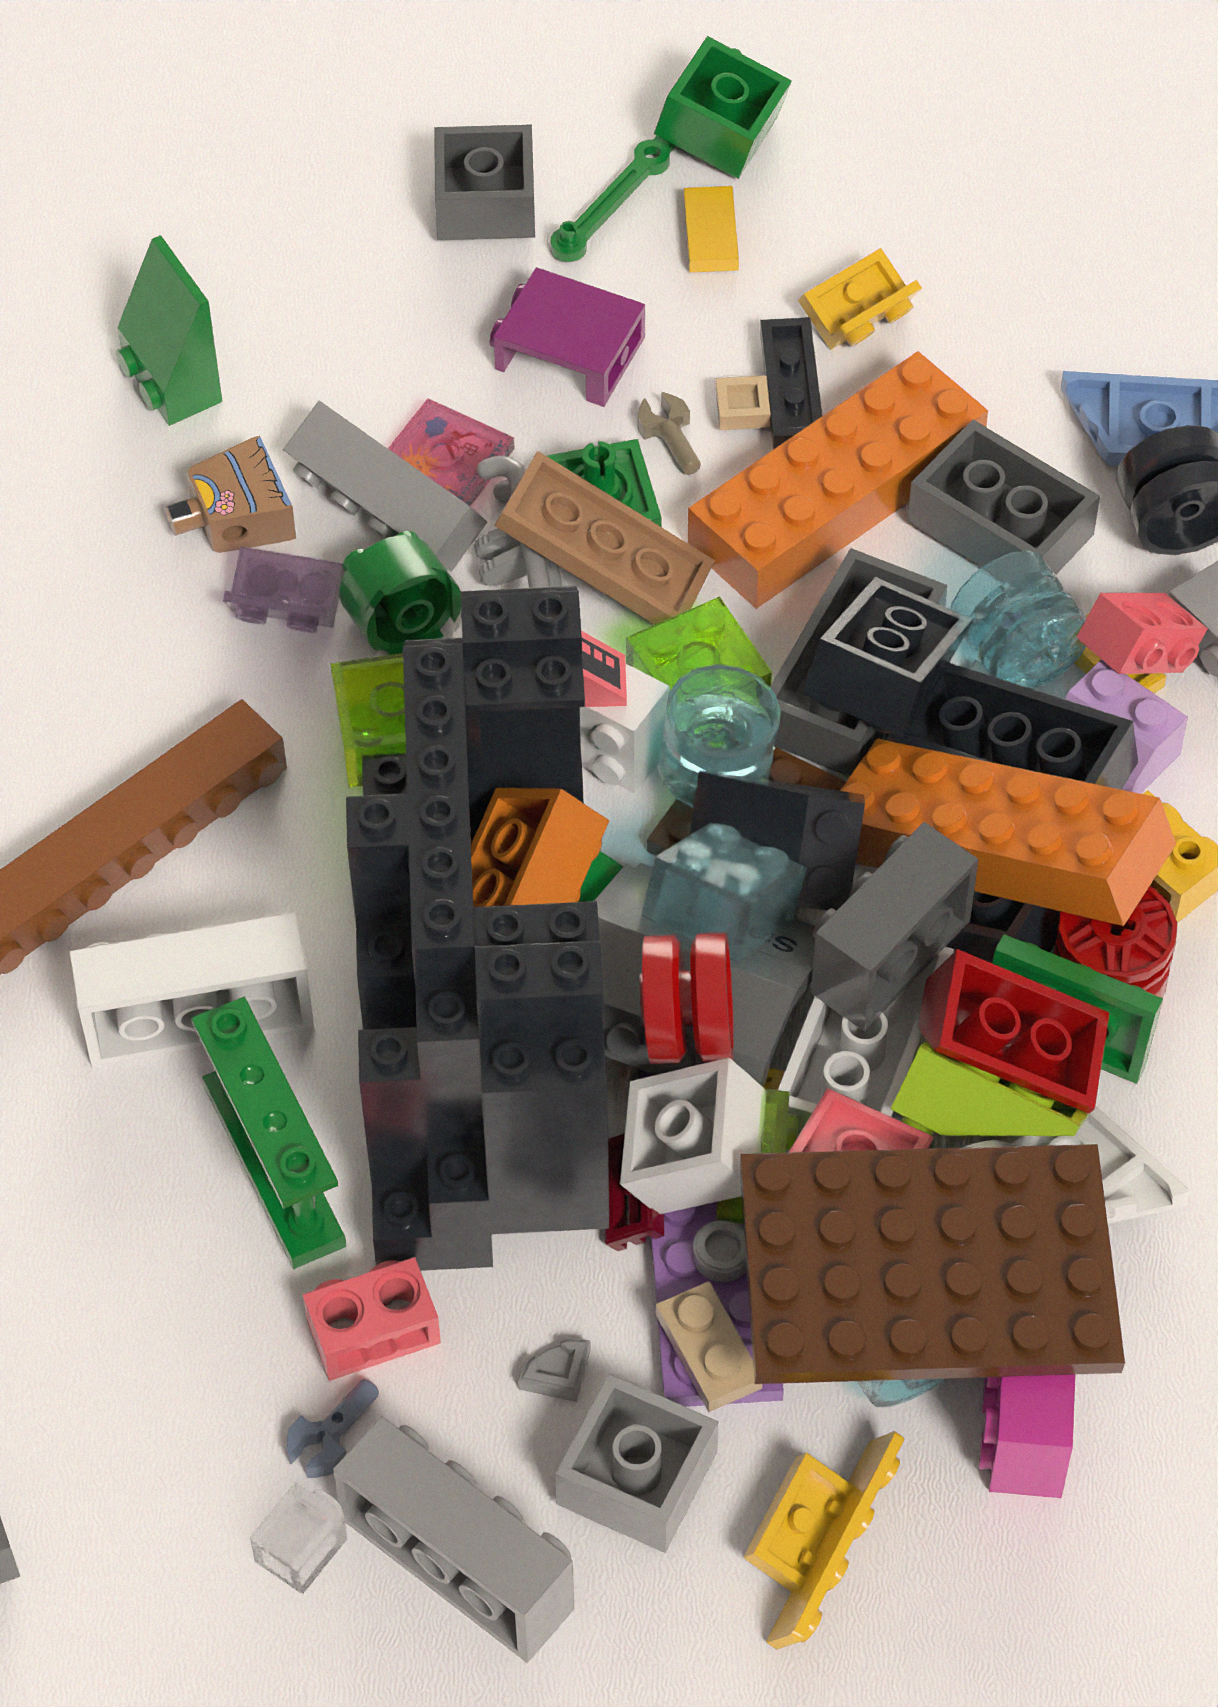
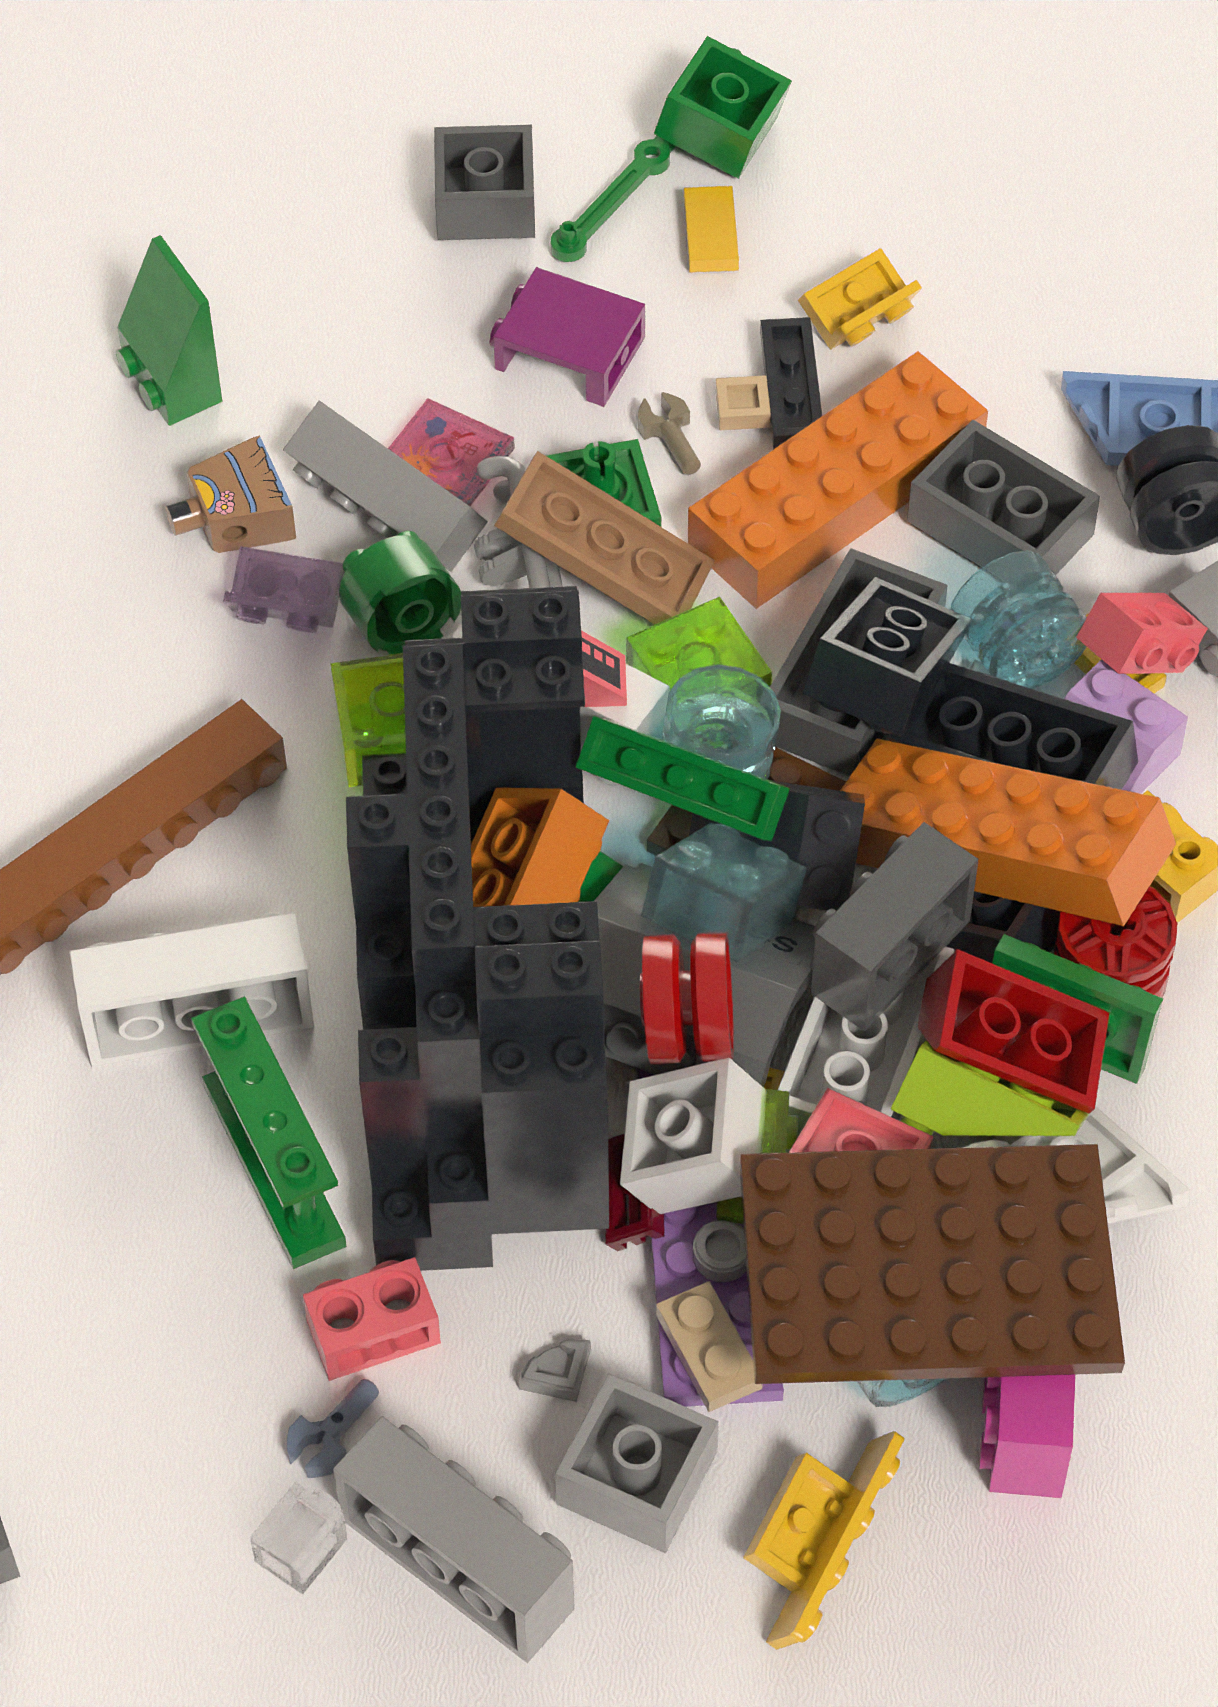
none -> green plate [576,715,790,841]

